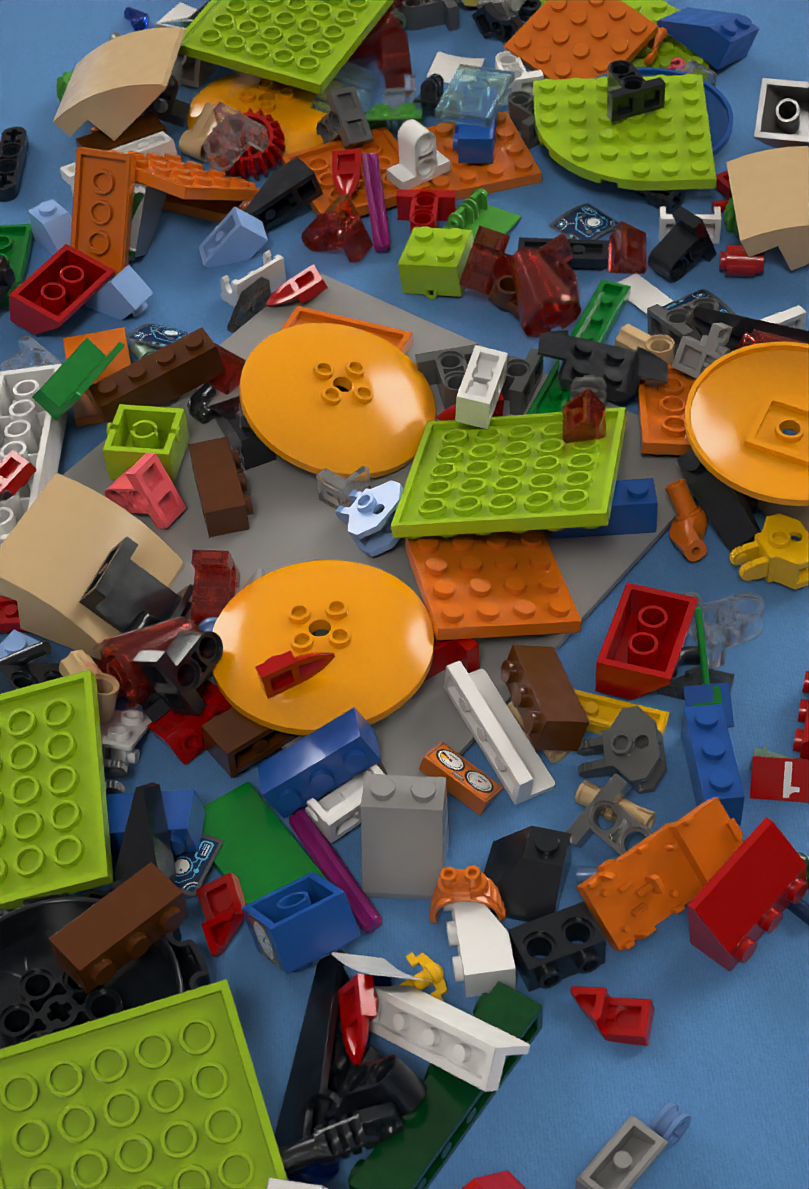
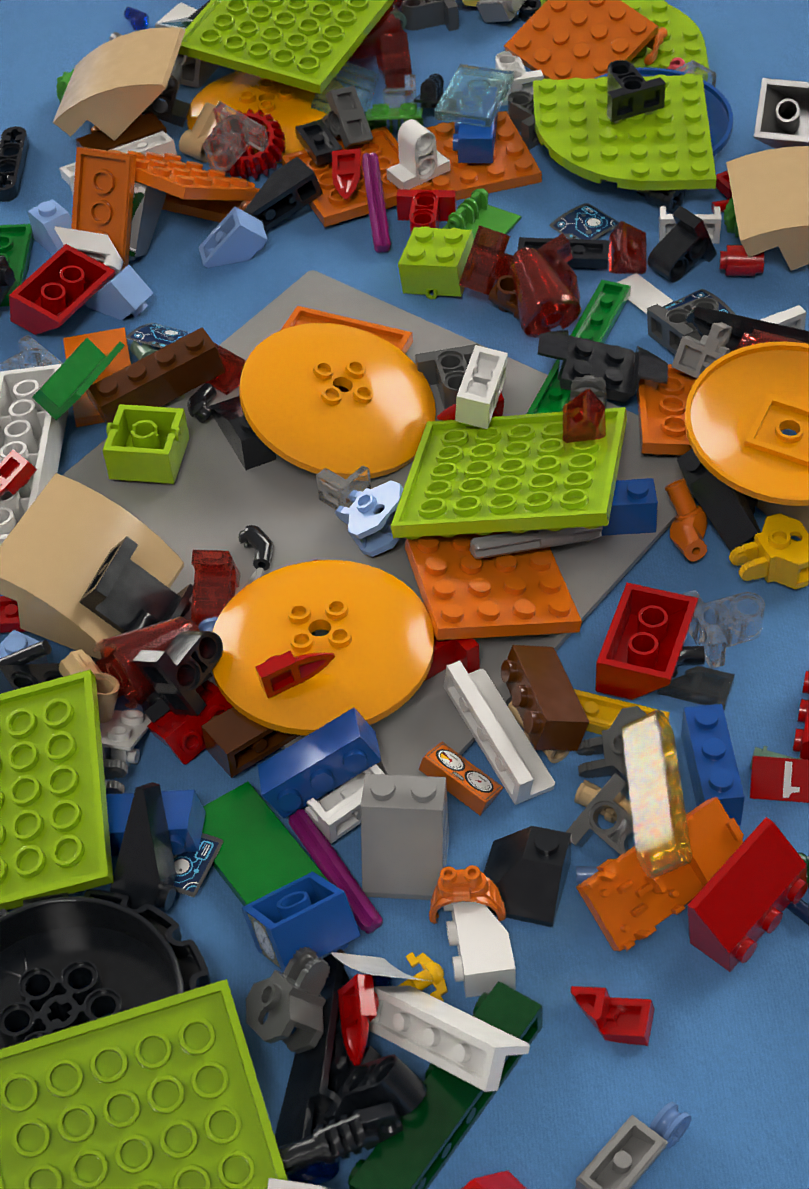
reddish brown brick [49,862,188,994] -> none
coral tile [104,453,187,529] -> none
reddish brown brick [188,436,254,537] -> none
red slope [196,872,246,957] -> none
white hinge [221,250,286,312] -> none
clear smoke tile [227,277,271,333] -> none
red plate [266,264,328,306] -> none
clear red tile [301,194,374,263] -> none
white sticker [427,52,485,84] -> none
black tile [472,1,524,44] -> none
dark grey tile [501,348,544,415] -> none
black brick [508,901,606,992] -> none
tan piece [615,324,675,364] -> none
blue slope [656,7,760,70] -> none
piece [684,607,734,728] -> none
none -> white piece [54,226,123,275]
none -> black arm [238,525,274,571]
none -> dark grey hinge [246,946,330,1054]
none -> black plate [295,119,343,166]
none -> light grey axle [470,526,603,559]
none -> clear yellow beam [622,709,692,879]

